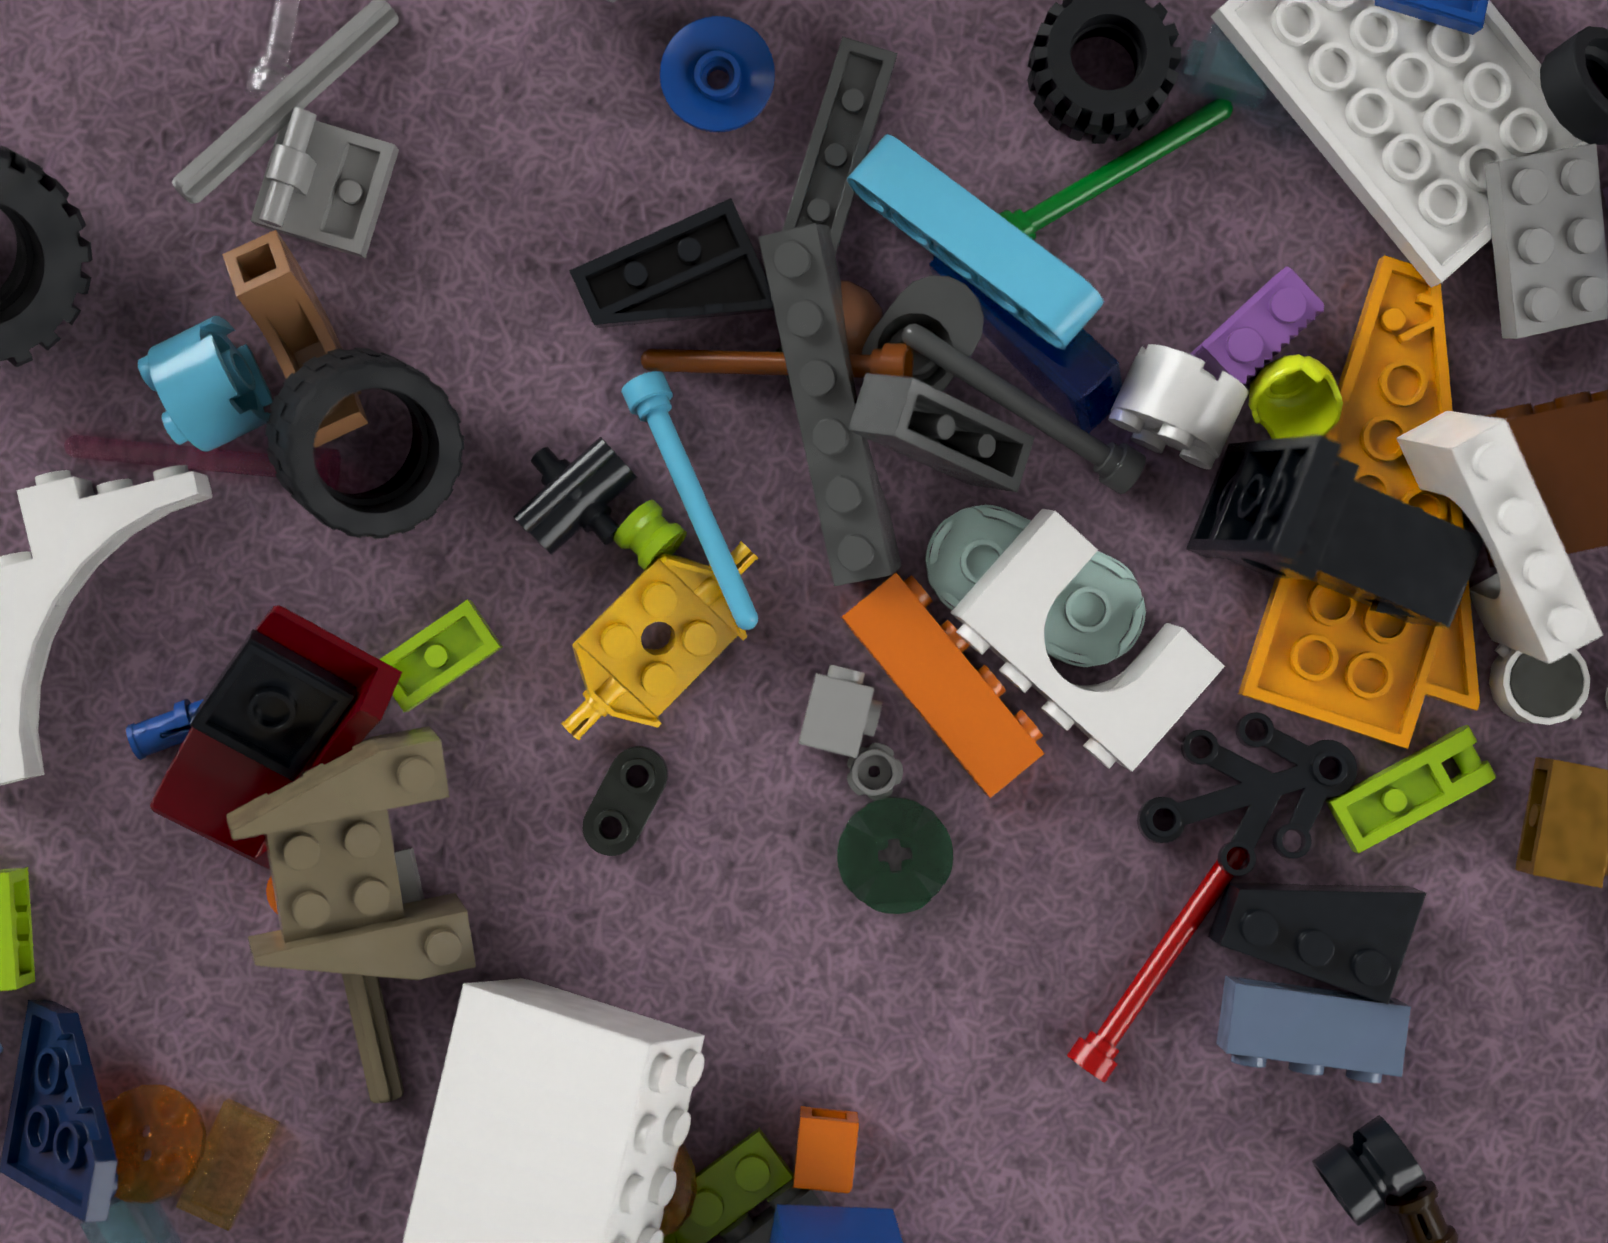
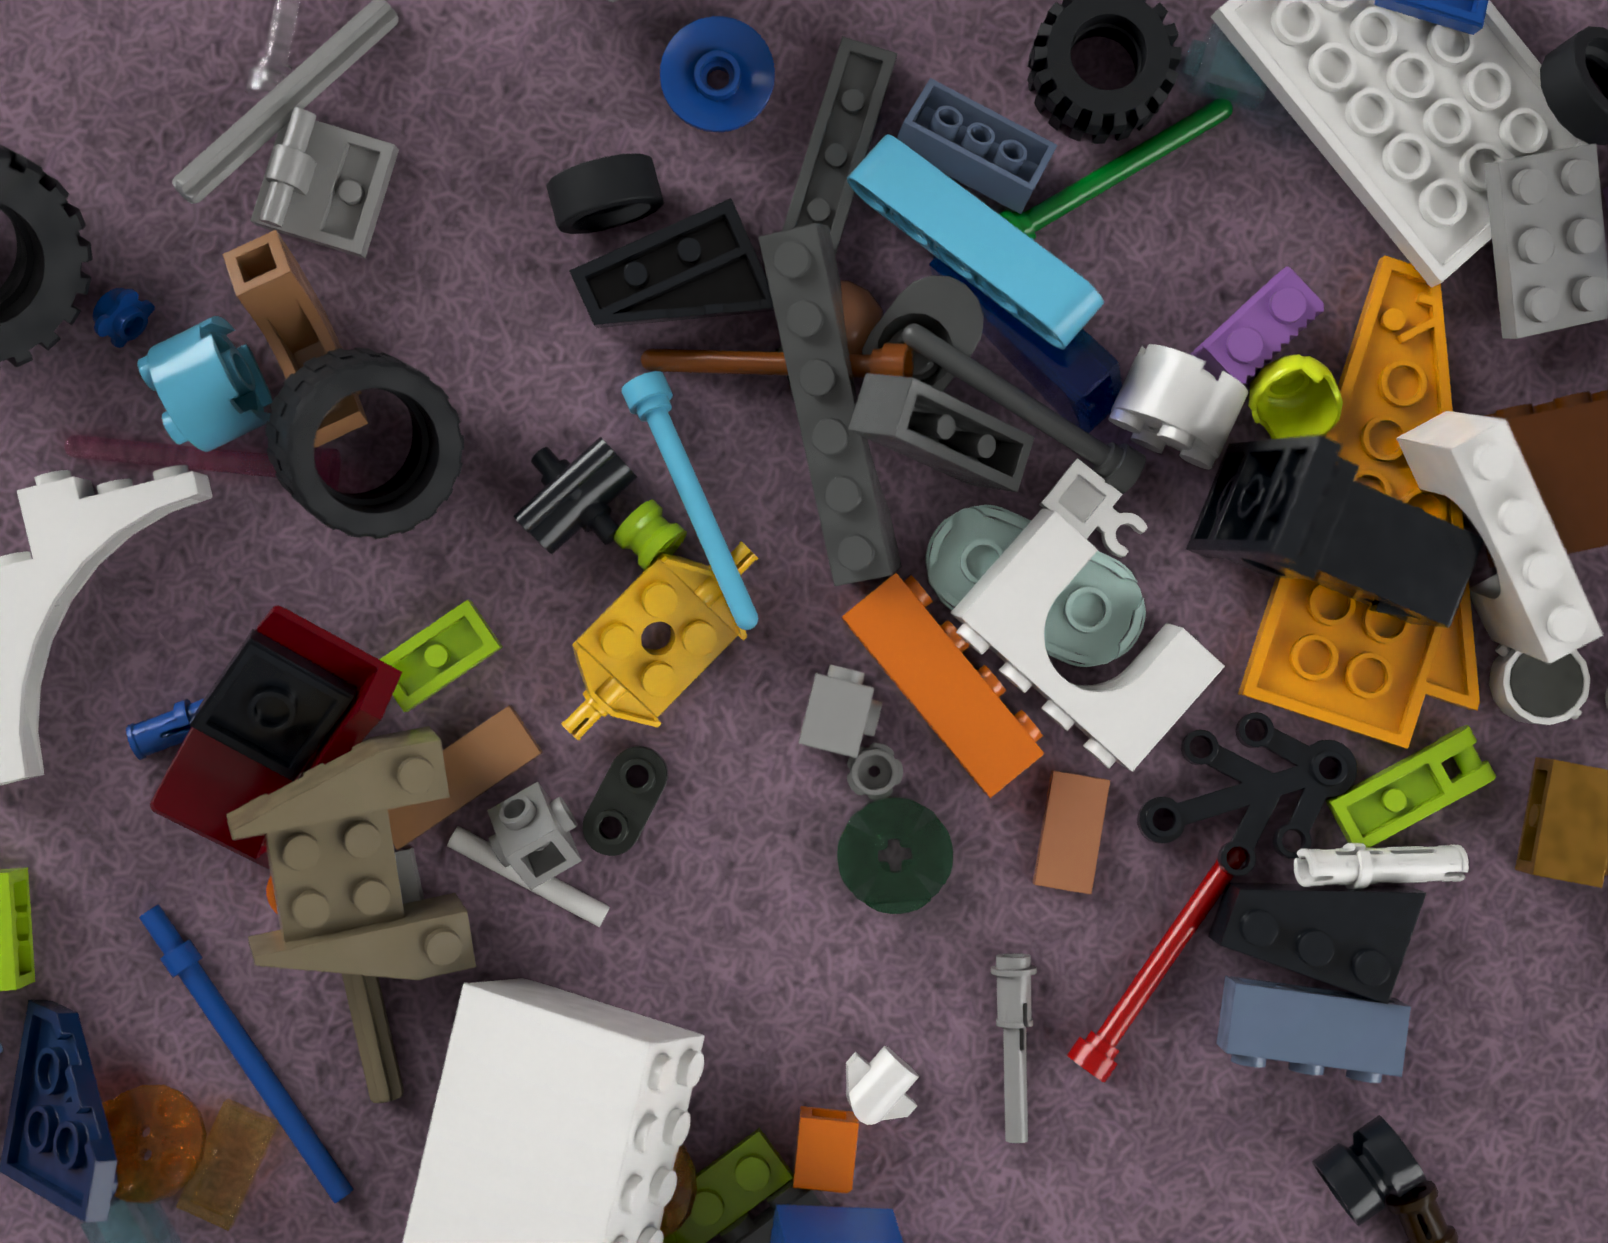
none -> blue plate [92,288,155,348]
none -> blue bar [139,904,354,1204]
none -> medium nougat tile [388,705,543,850]
none -> white bar [447,826,610,927]
none -> light grey brick [487,782,582,890]
none -> black tyre [546,153,664,234]
none -> white piece [846,1045,919,1125]
none -> sand blue piece [897,78,1058,214]
none -> light grey pin [990,953,1037,1143]
none -> nougat tile [1033,770,1110,895]
none -> white plate [1039,458,1148,558]
none -> white pin [1294,843,1469,890]

